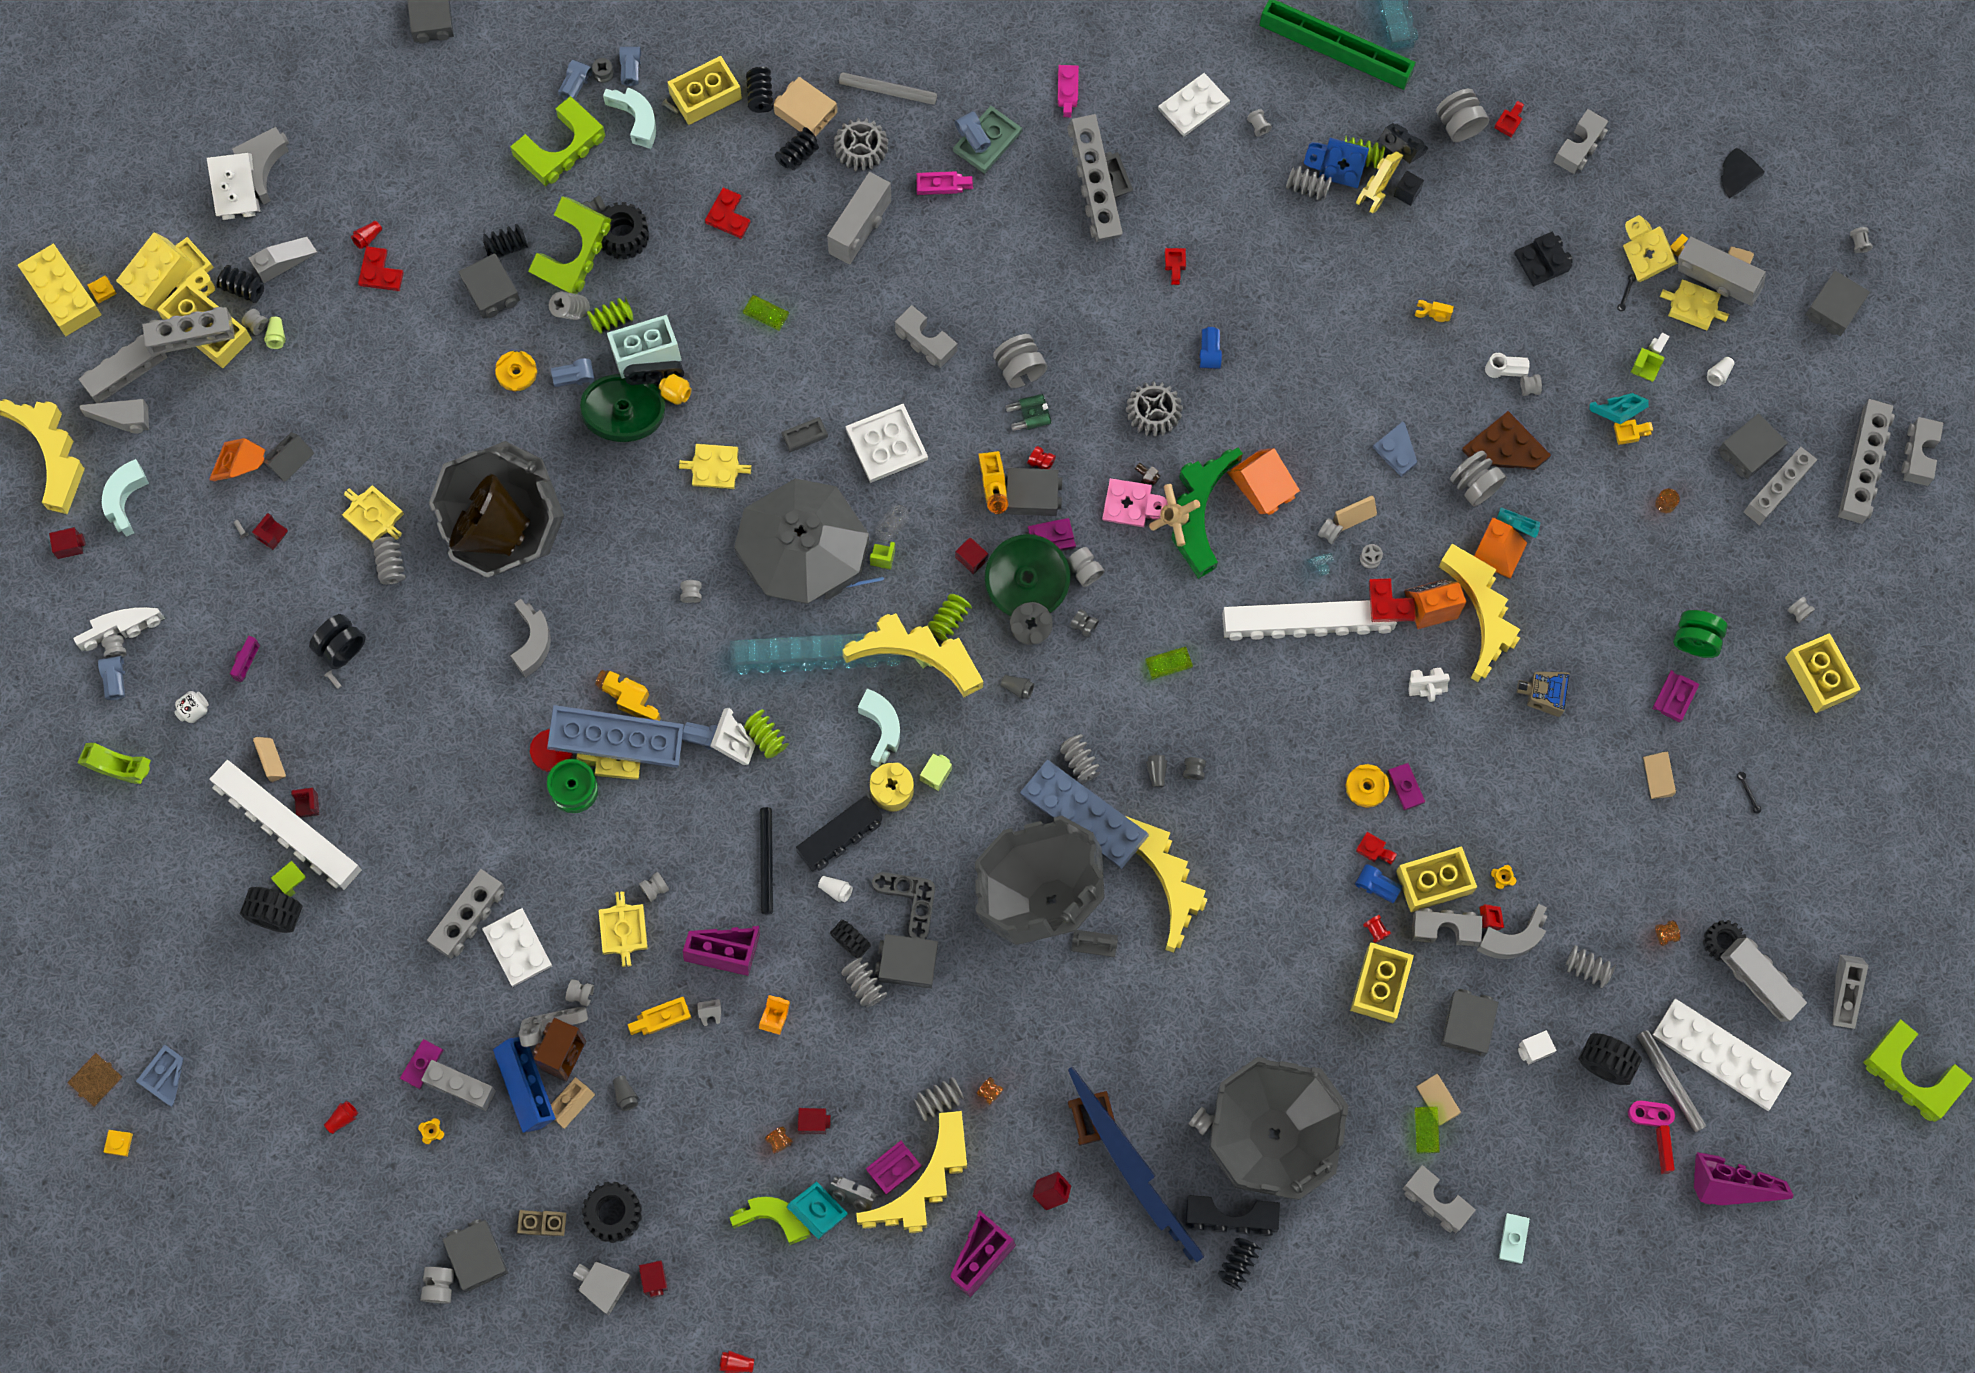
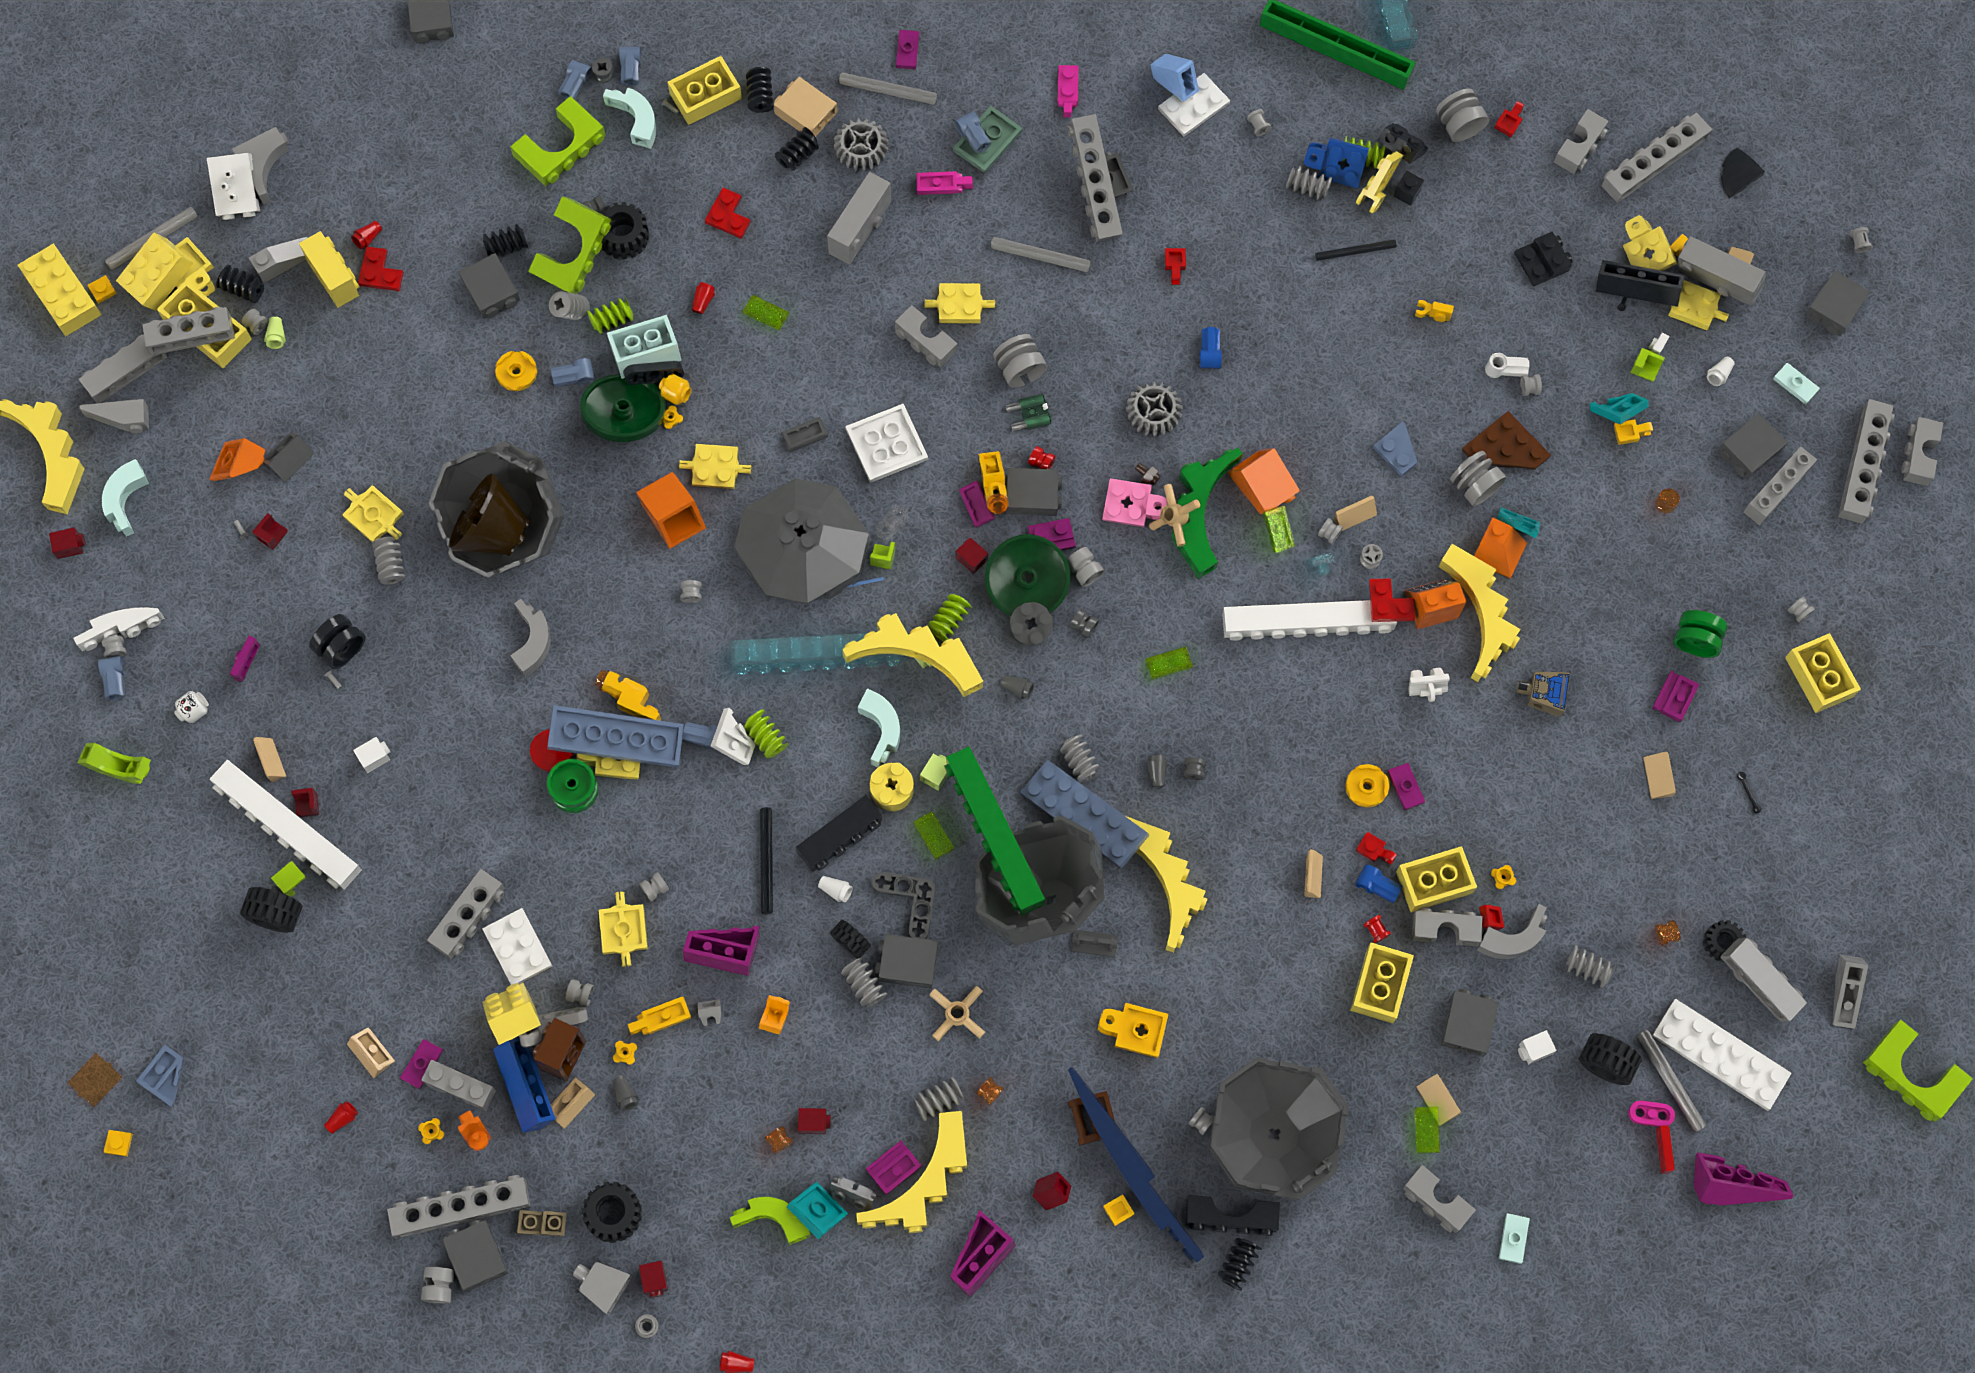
none -> light grey axle [105,207,197,270]
none -> light yellow brick [299,231,359,308]
none -> tan slope [347,1027,395,1078]
none -> white brick [353,737,390,773]
none -> light grey brick [387,1175,531,1239]
none -> orange hips [458,1110,492,1151]
none -> light yellow brick [482,983,541,1045]
none -> yellow plate [613,1041,637,1065]
none -> light grey plate [635,1314,659,1338]
none -> orange slope [636,472,706,549]
none -> yellow plate [663,405,683,429]
none -> red cone [691,282,715,315]
none -> magenta plate [896,30,919,69]
none -> clear neon green plate [913,811,954,860]
none -> light yellow plate [925,283,995,323]
none -> tan bar [930,986,985,1042]
none -> green brick [944,746,1045,916]
none -> magenta plate [959,480,996,528]
none -> light grey axle [991,237,1090,272]
none -> yellow plate [1098,1003,1168,1058]
none -> yellow plate [1103,1194,1135,1226]
none -> light blue slope [1150,54,1199,102]
none -> clear neon green plate [1263,506,1295,553]
none -> tan slope [1304,849,1323,898]
none -> black bar [1315,240,1397,261]
none -> black brick [1596,260,1685,307]
none -> light grey brick [1602,112,1713,203]
none -> light aqua plate [1773,363,1820,405]

